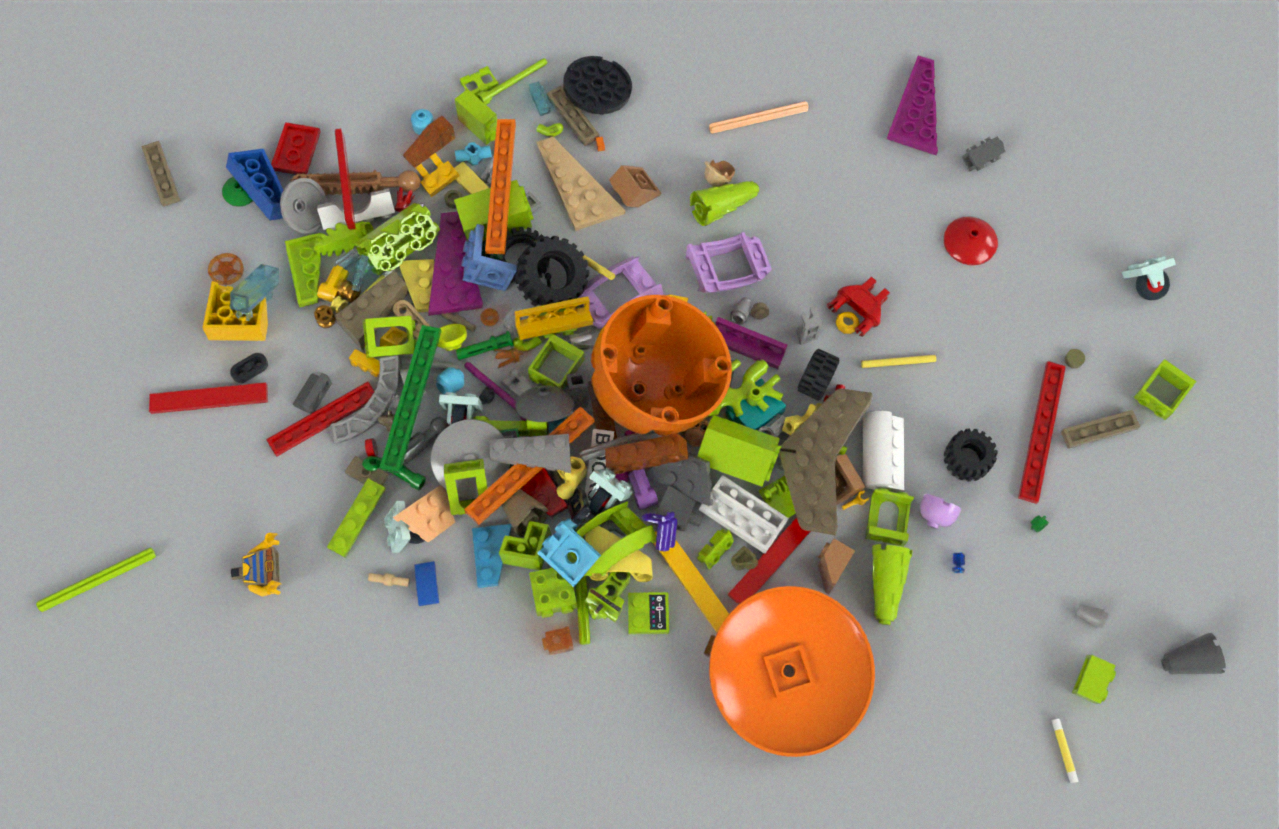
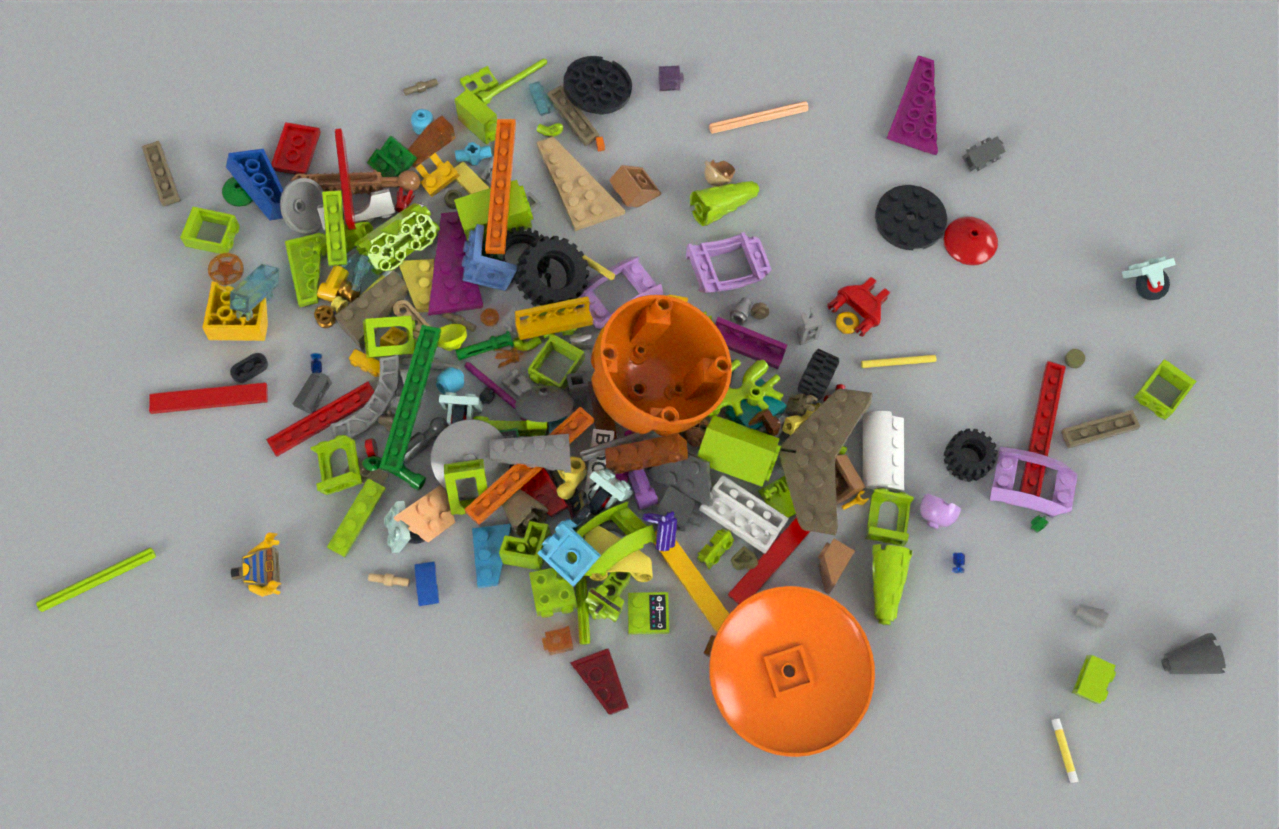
none -> lime window [180,207,240,255]
none -> clear blue piece [310,353,322,374]
none -> lime panel [310,435,362,495]
none -> lime plate [322,191,348,266]
none -> green slope [366,136,417,177]
none -> dark tan bar [403,78,438,96]
none -> dark red wing [570,648,629,715]
none -> clear purple brick [658,65,684,91]
none -> reddish brown plate [748,408,781,436]
none -> dark tan plate [785,394,818,416]
none -> black plate [875,185,947,251]
none -> lavender wedge [990,446,1078,518]

